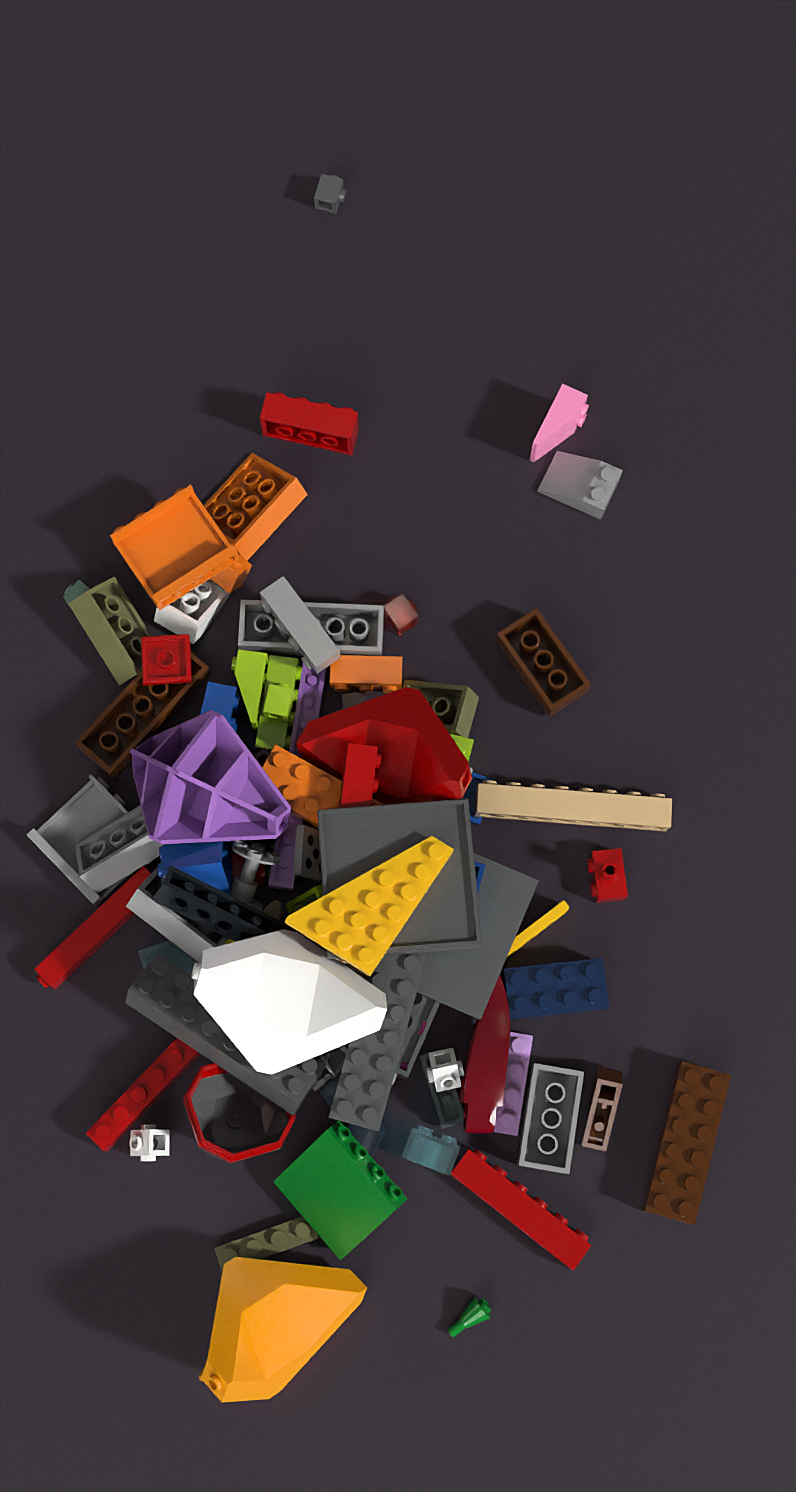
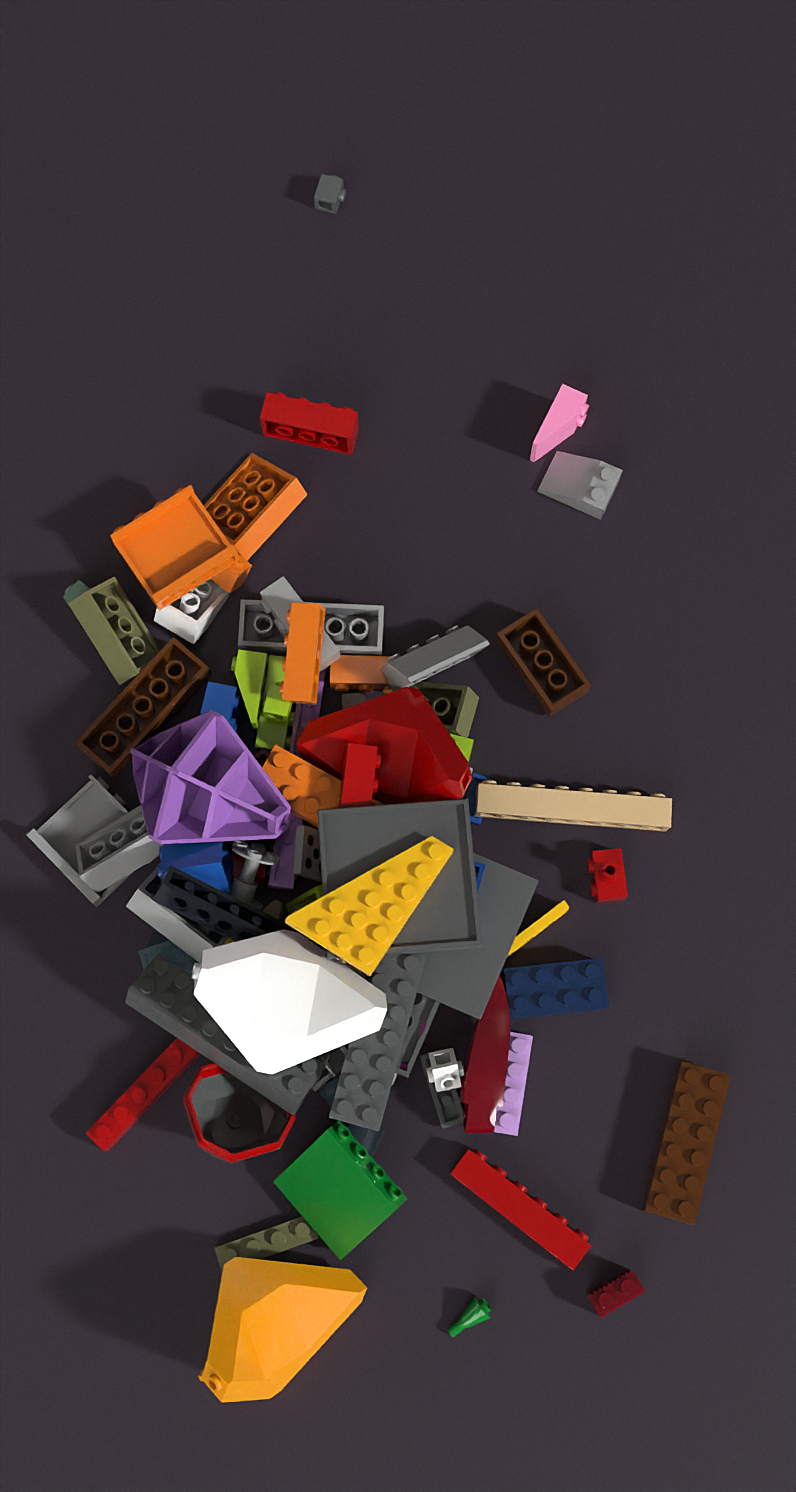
red brick [34,866,151,989] -> none
white brick [130,1125,170,1161] -> none
red tile [141,634,192,686] -> none
clear red brick [384,594,419,636] -> none
clear light blue brick [402,1125,461,1176] -> none
light grey brick [517,1063,584,1174] -> none
reddish brown slope [581,1066,623,1152] -> none
none -> orange brick [280,602,326,705]
none -> light grey slope [381,625,489,691]
none -> dark red brick [586,1268,645,1318]

